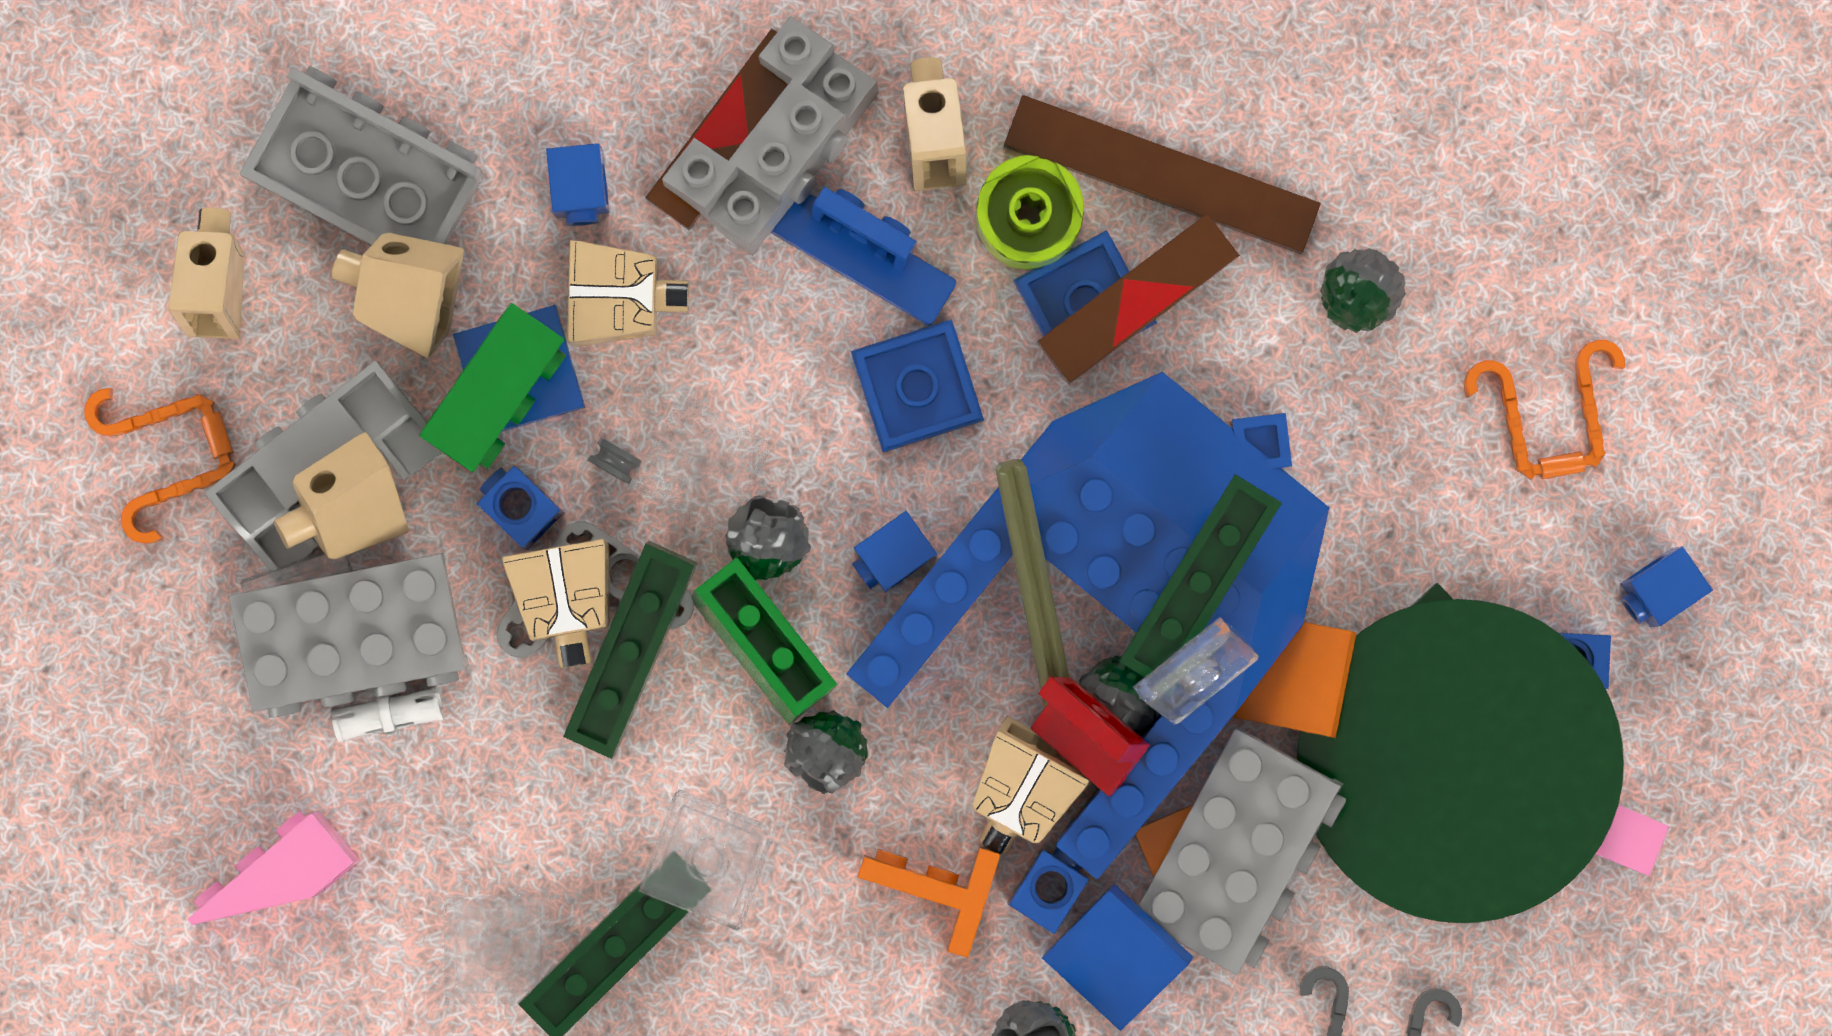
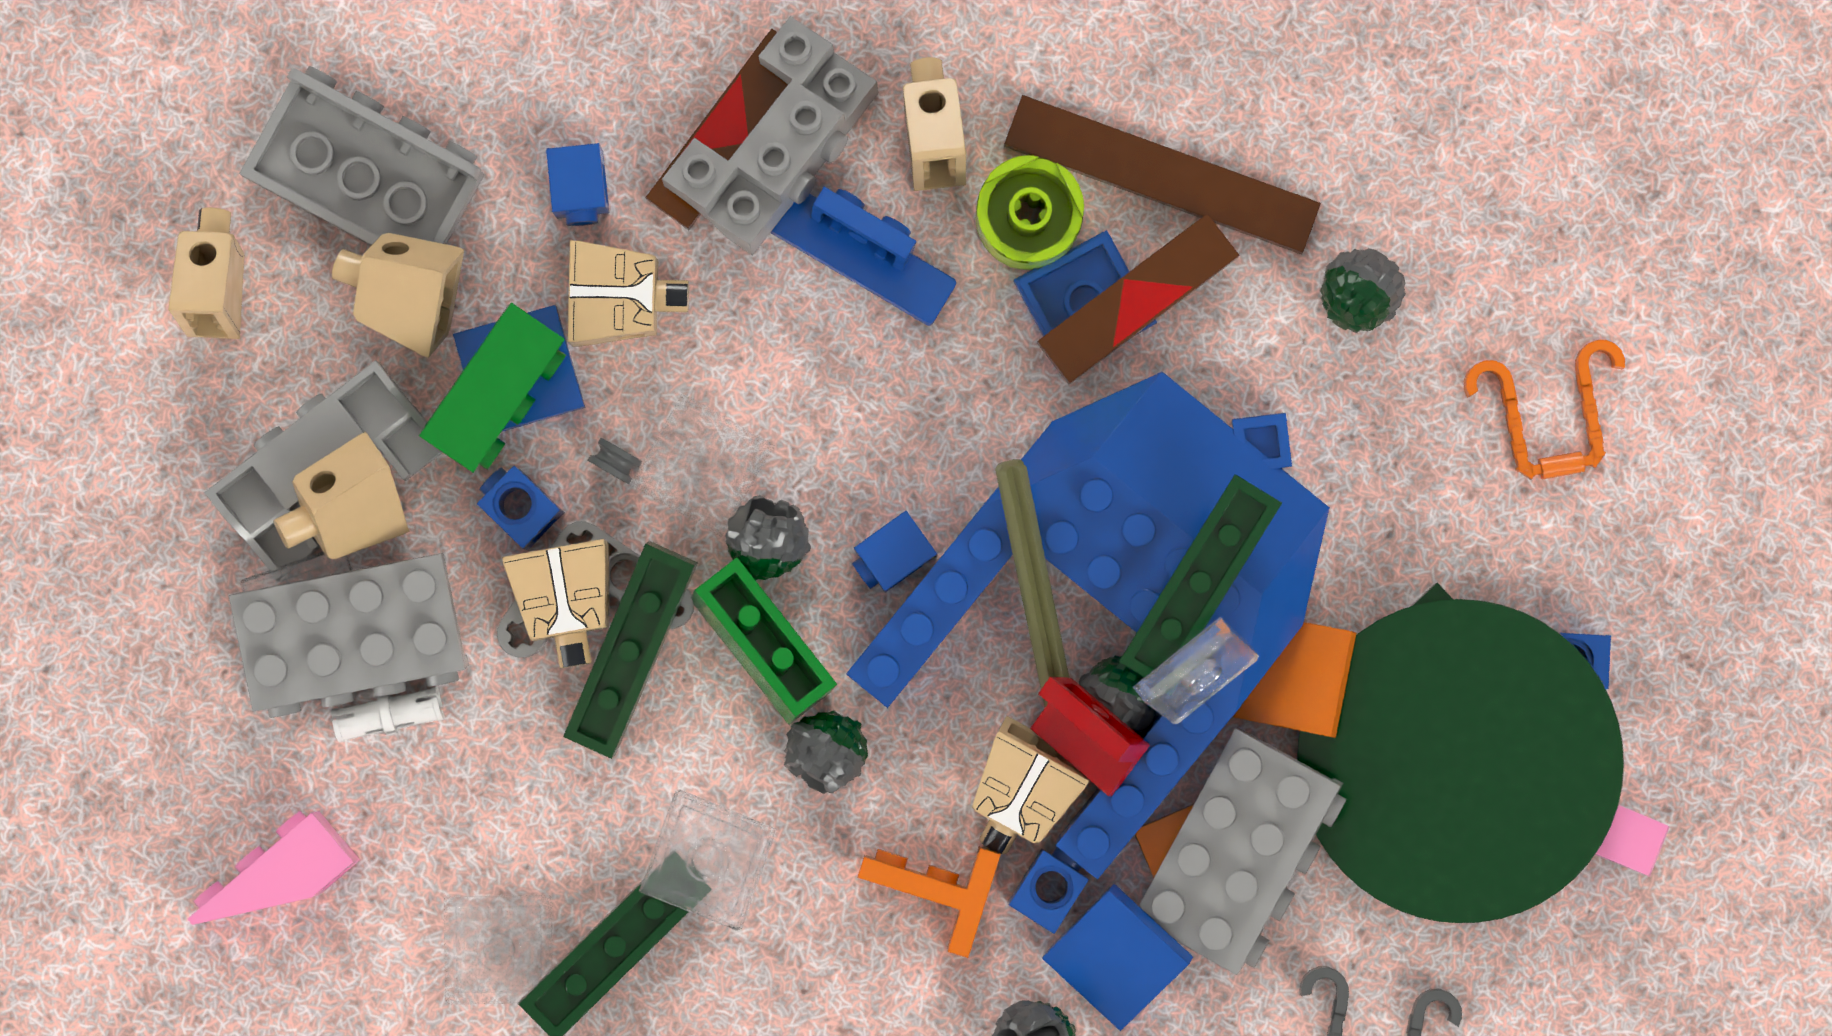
orange piece [84,388,236,544] -> none
blue tile [851,319,984,453] -> none
blue brick [1620,546,1713,627] -> none

